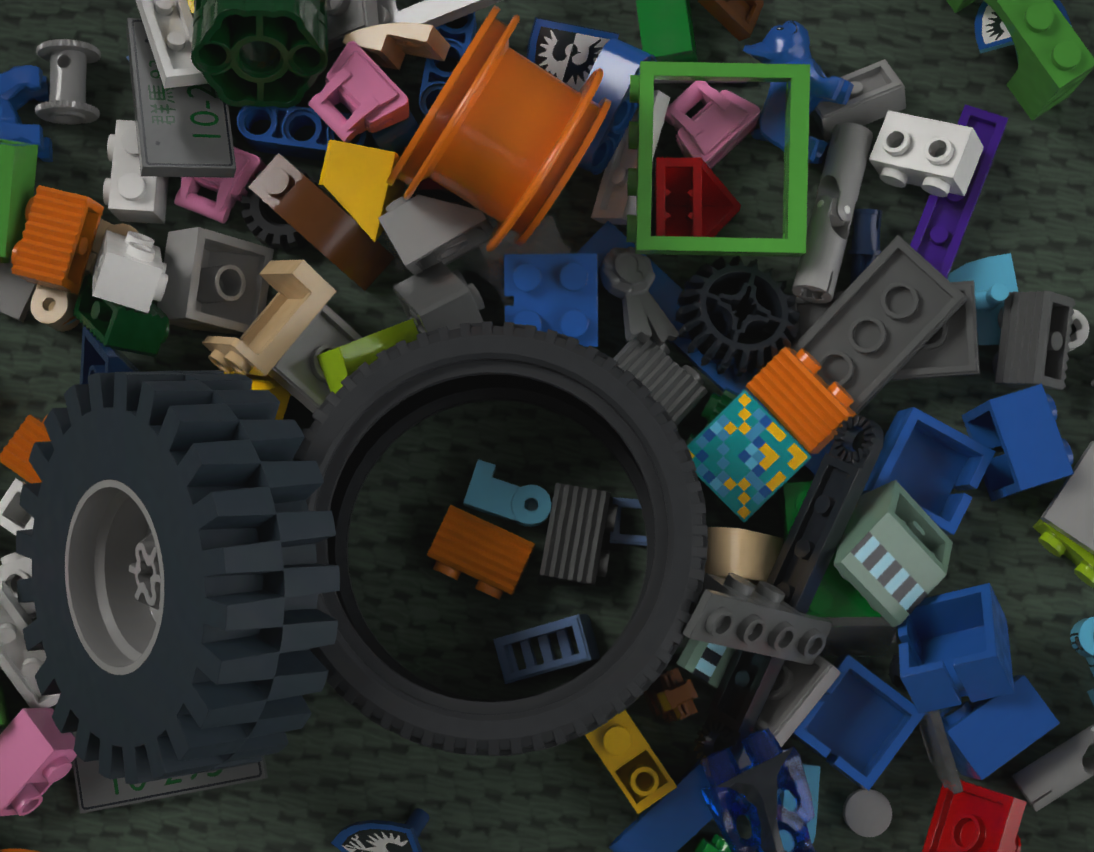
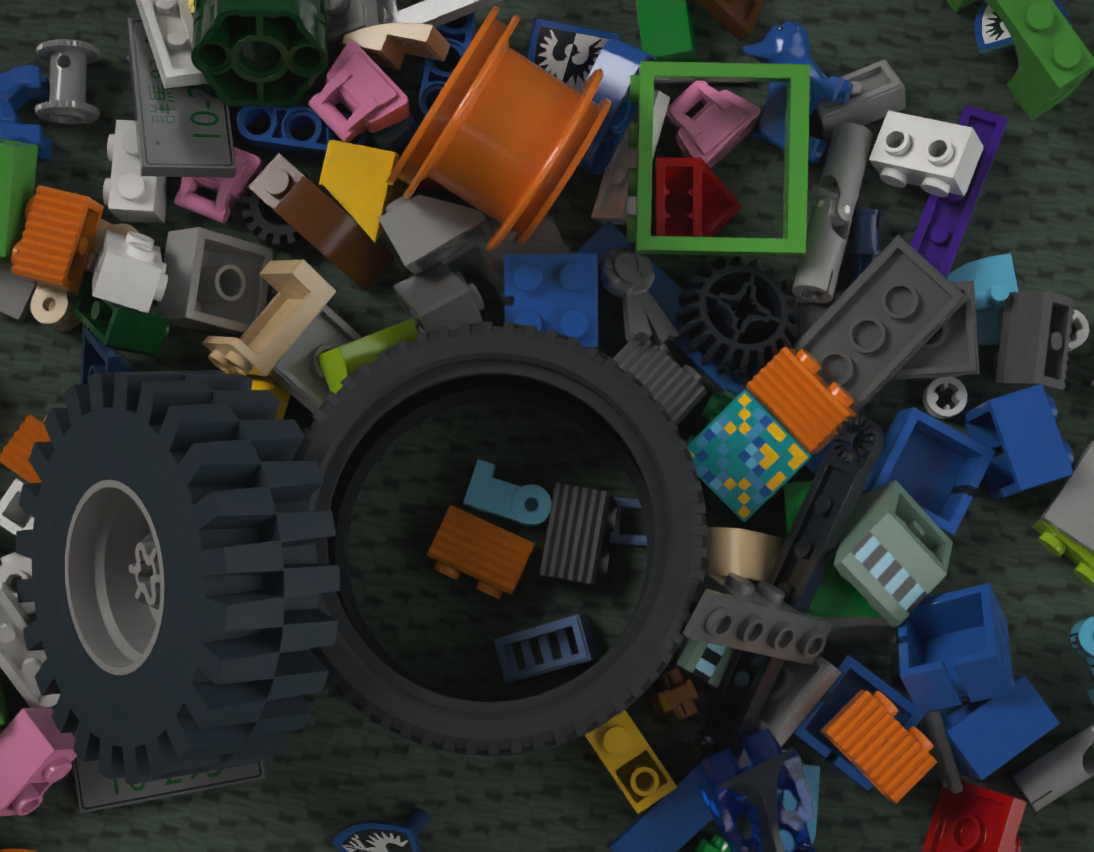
light grey tile [843,789,892,837] -> none
none -> orange brick [821,690,937,804]
none -> white bush [922,377,968,419]

